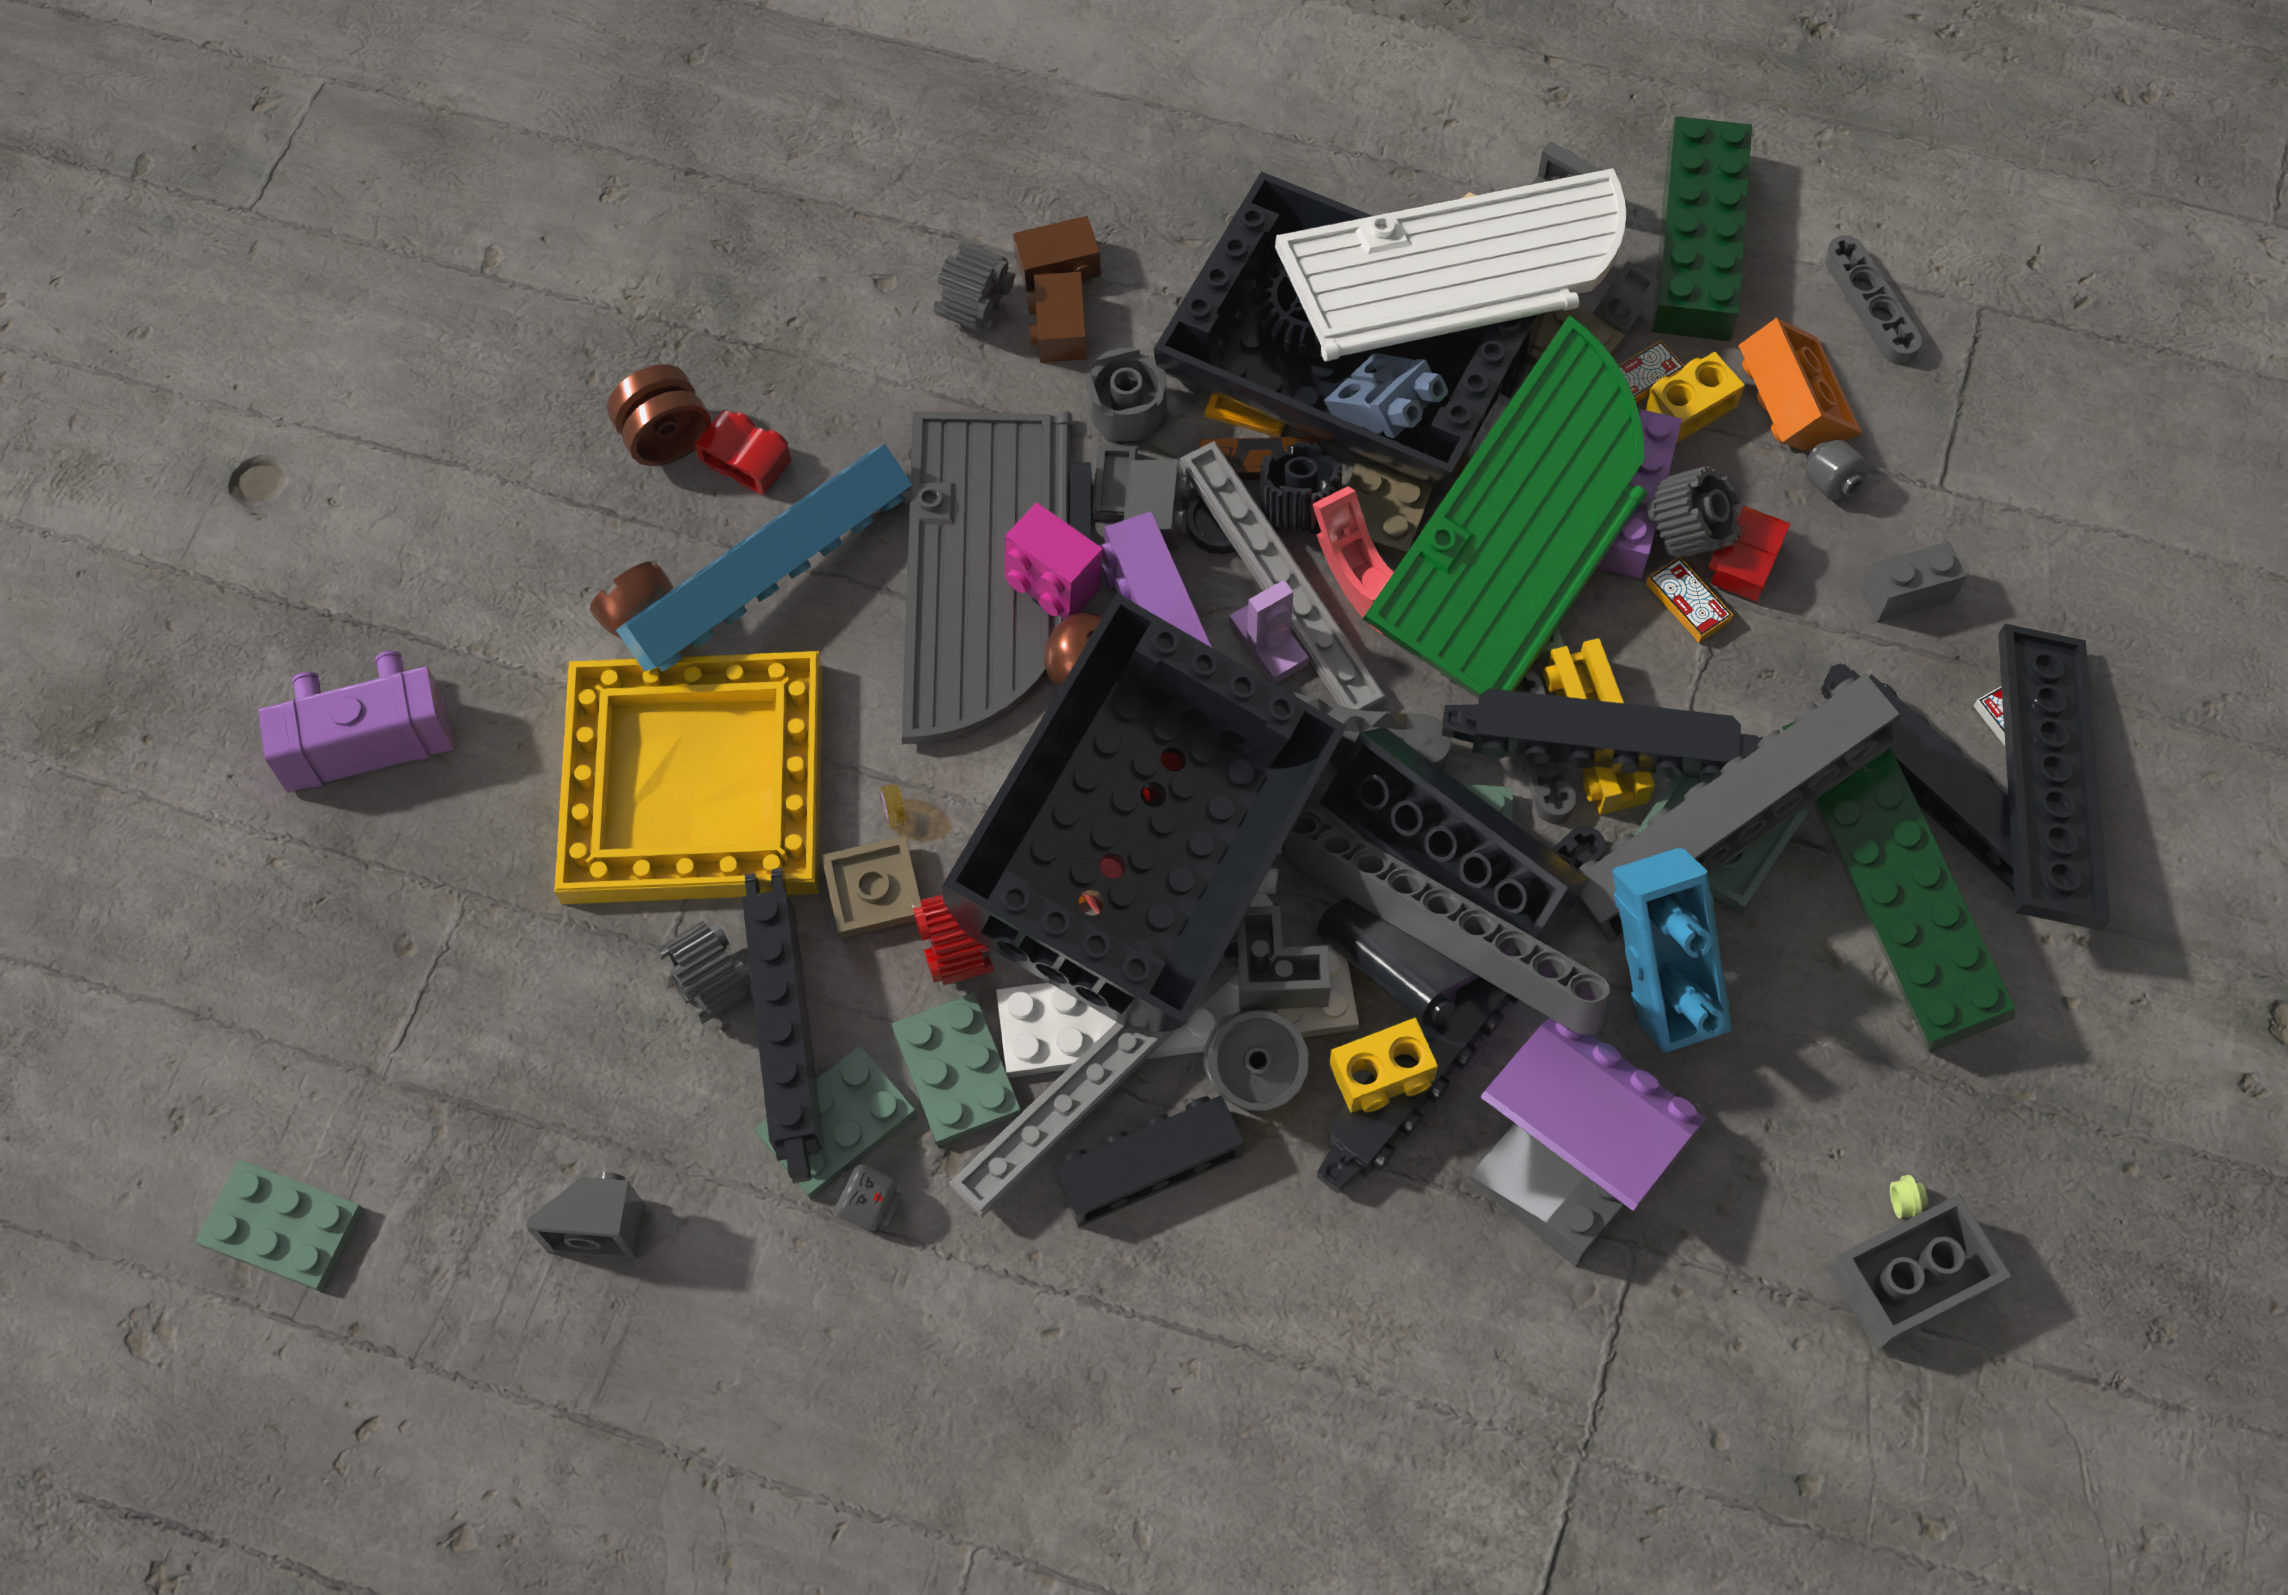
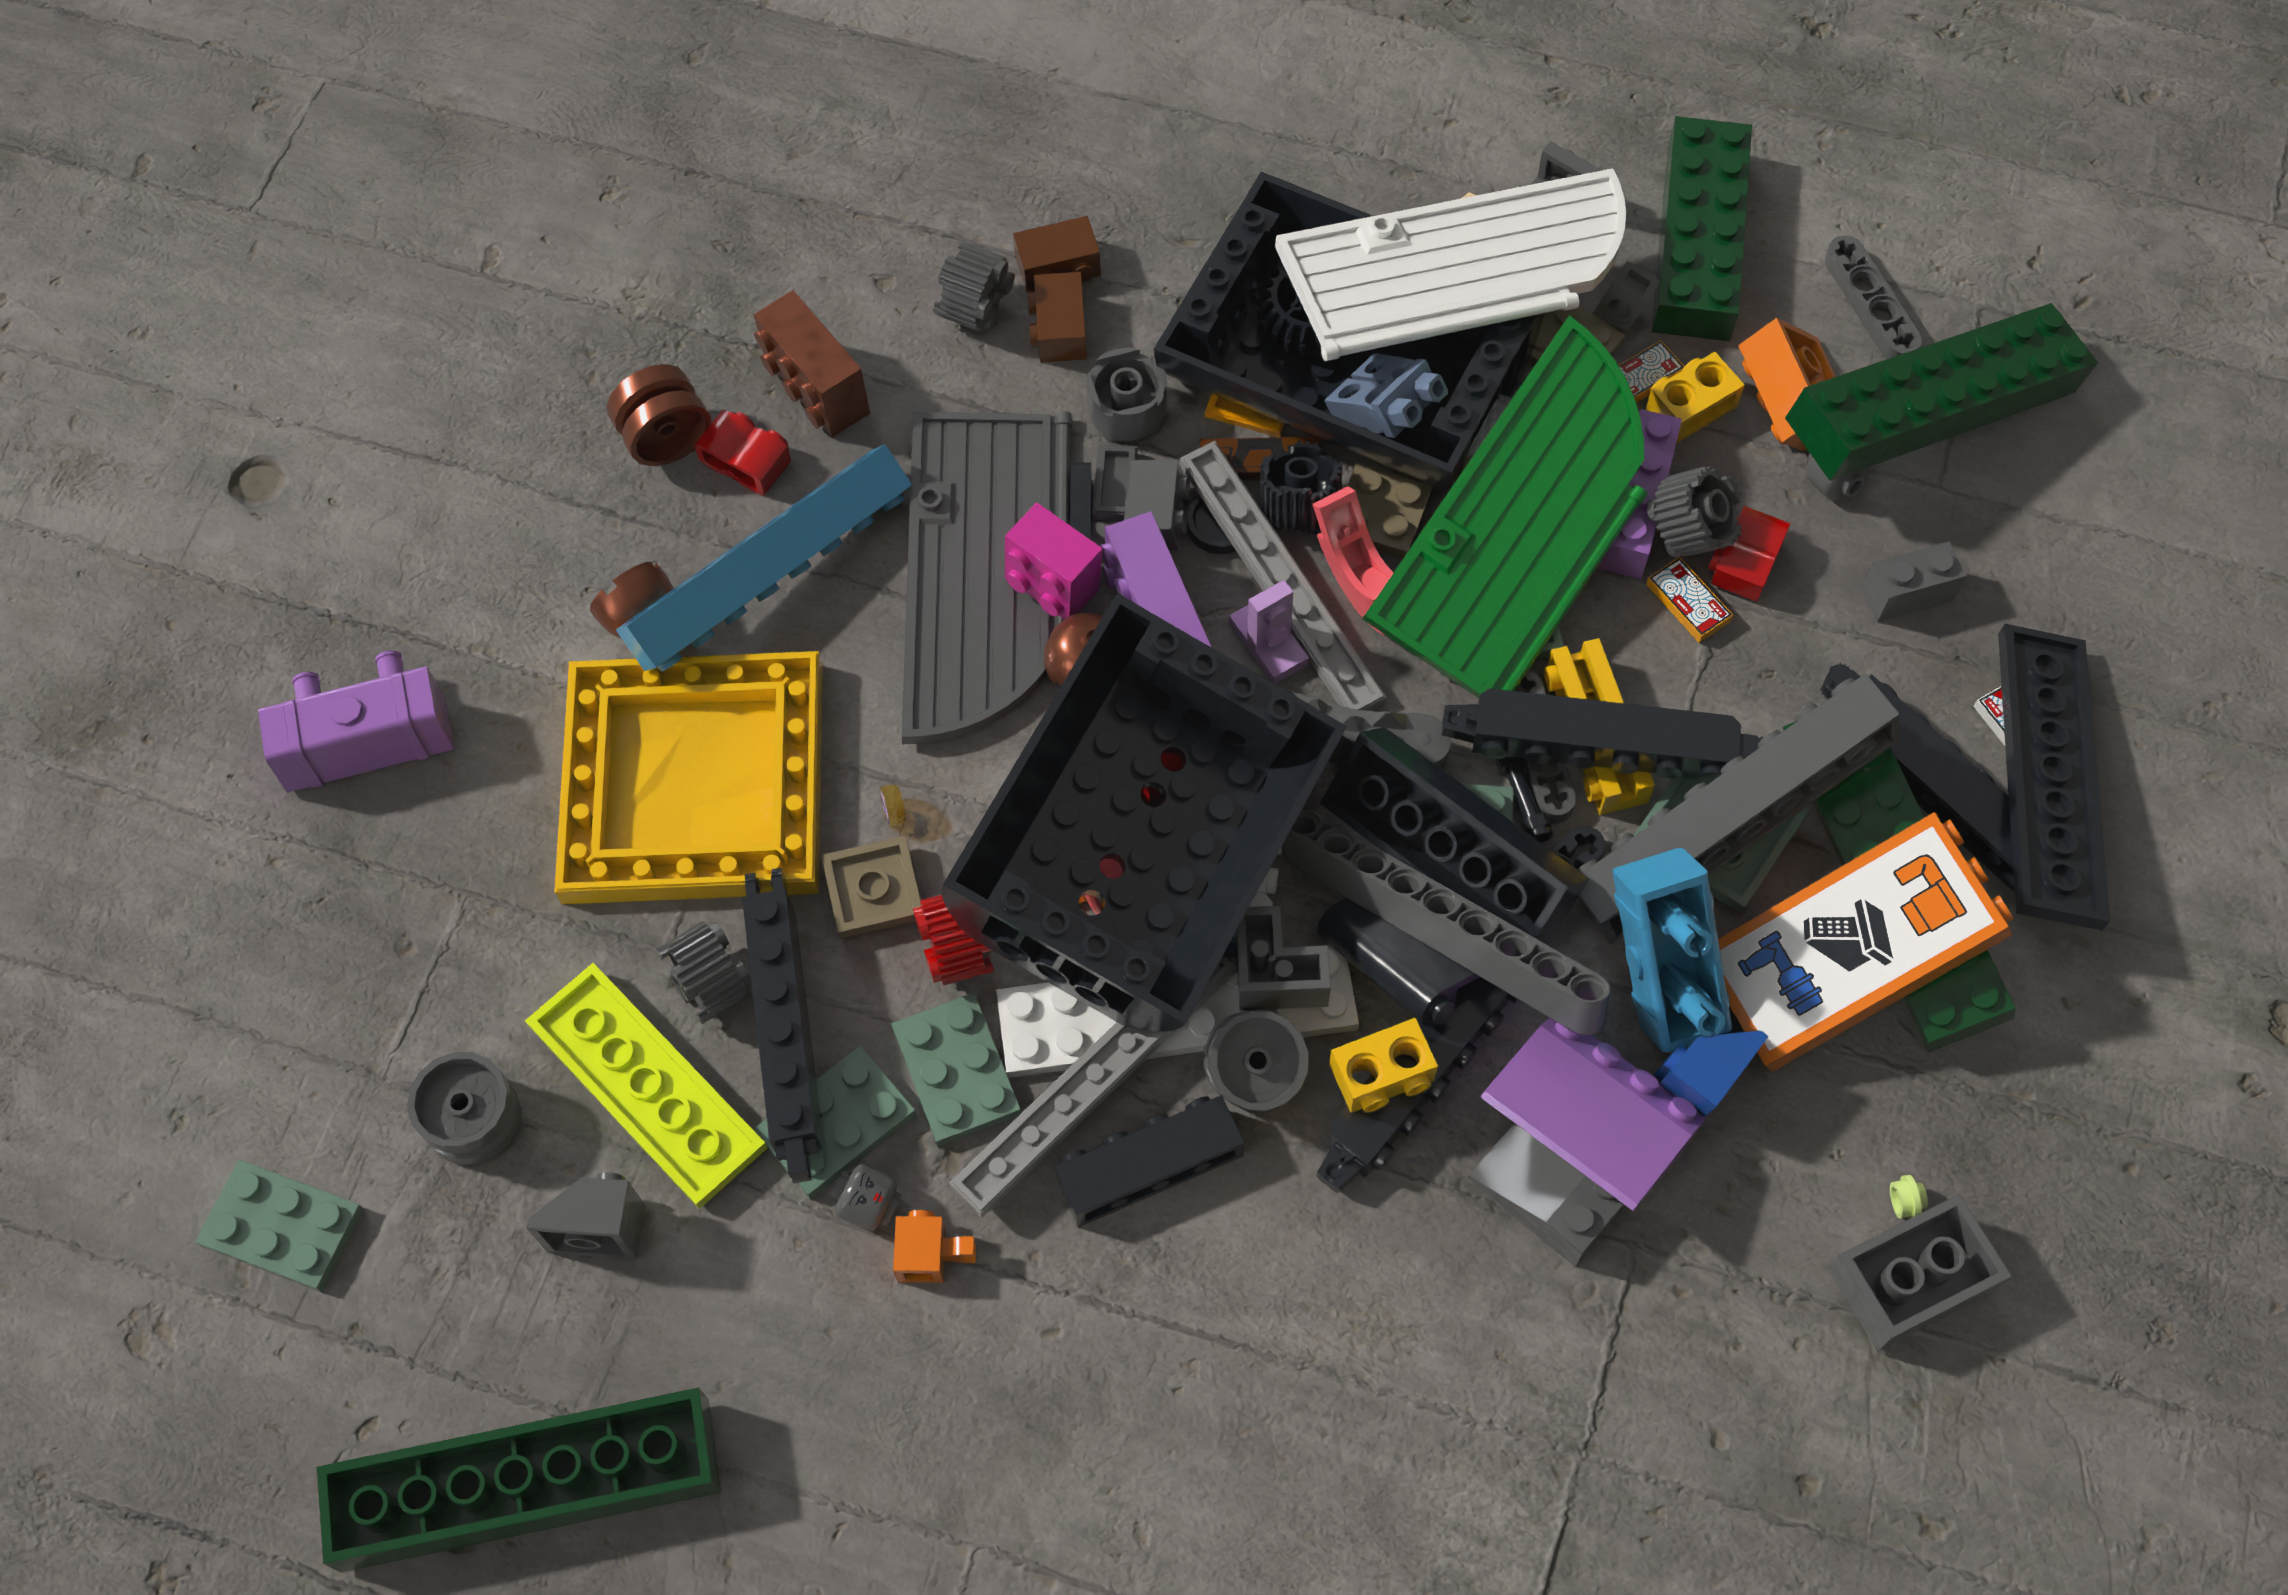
none -> dark green brick [316,1387,721,1573]
none -> dark grey wheel [407,1052,522,1165]
none -> neon yellow plate [525,963,768,1209]
none -> copper brick [753,290,870,438]
none -> orange brick [893,1210,977,1283]
none -> black bar [1496,757,1554,843]
none -> blue slope [1654,1031,1769,1117]
none -> brick [1718,812,2014,1072]
none -> dark green brick [1785,303,2098,481]

